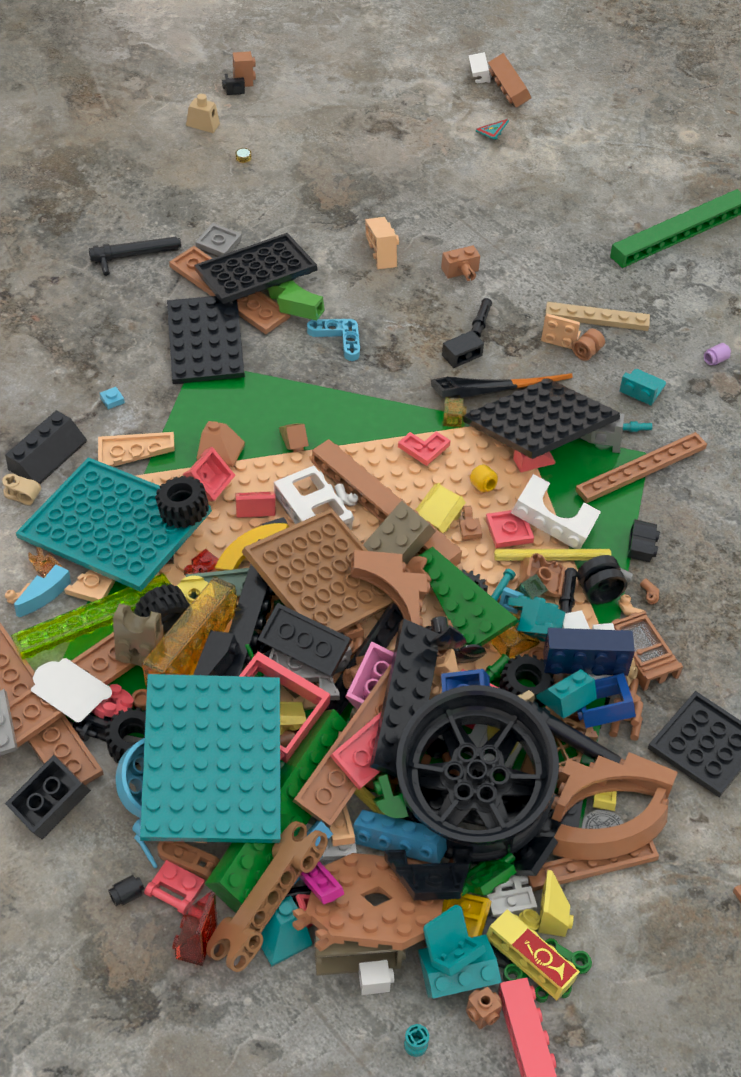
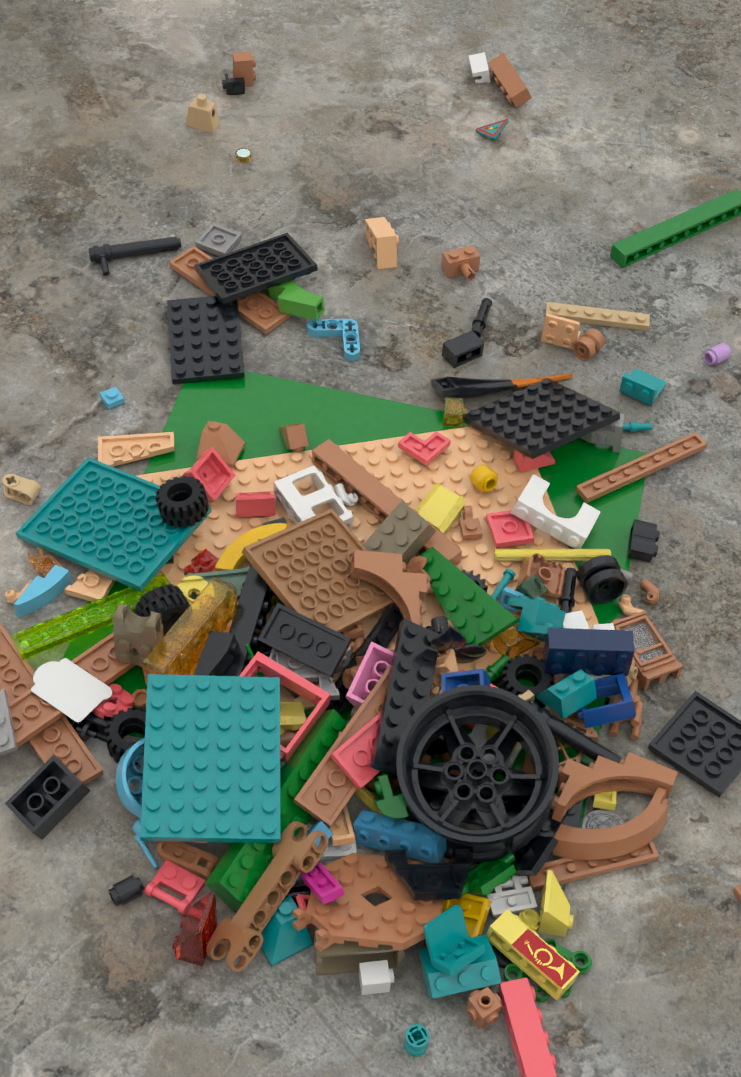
black slope [5,410,87,484] -> none

